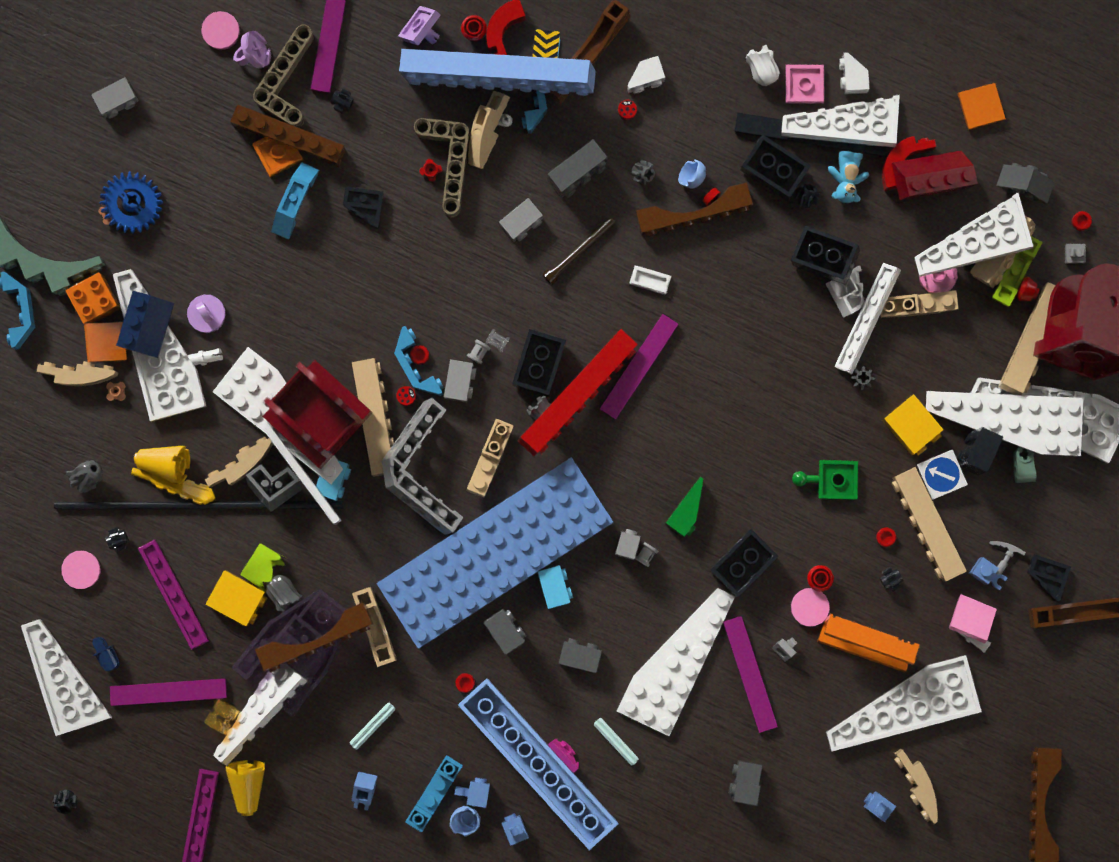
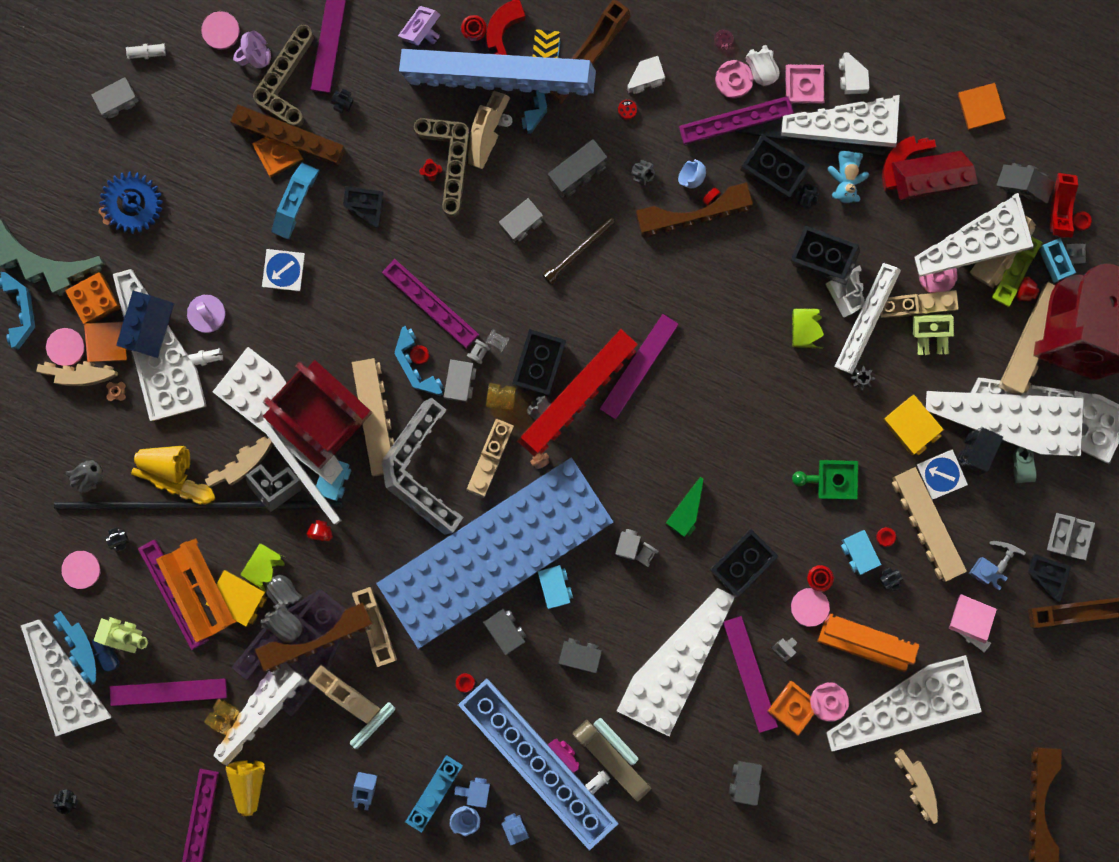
red tile [397,386,416,406] -> none
white tile [629,265,671,295] -> none
medium blue brick [864,791,896,822] -> none
none -> bright pink tile [46,328,85,366]
none -> dark azure slope [53,611,96,686]
none -> yellowish green brick [94,617,148,653]
none -> white pin [126,44,166,59]
none -> orange piece [156,539,237,642]
none -> dark grey piece [261,603,302,643]
none -> piece [262,249,305,291]
none -> red cone [306,520,333,541]
none -> tan slope [309,665,380,724]
none -> magenta tile [382,259,479,349]
none -> clear yellow wheel [486,383,516,411]
none -> nougat plate [530,453,549,469]
none -> dark tan beam [573,719,652,802]
none -> white pin [585,770,611,794]
none -> magenta tile [679,96,794,145]
none -> clear pink tile [714,30,733,50]
none -> bright pink tile [715,60,753,99]
none -> orange tile [767,681,814,736]
none -> lime piece [792,309,824,349]
none -> bright pink tile [811,683,849,722]
none -> medium azure brick [841,530,881,575]
none -> yellowish green brick [913,314,954,355]
none -> medium azure brick [1039,238,1076,283]
none -> light grey slope [1047,513,1095,561]
none -> red arch [1050,173,1078,238]

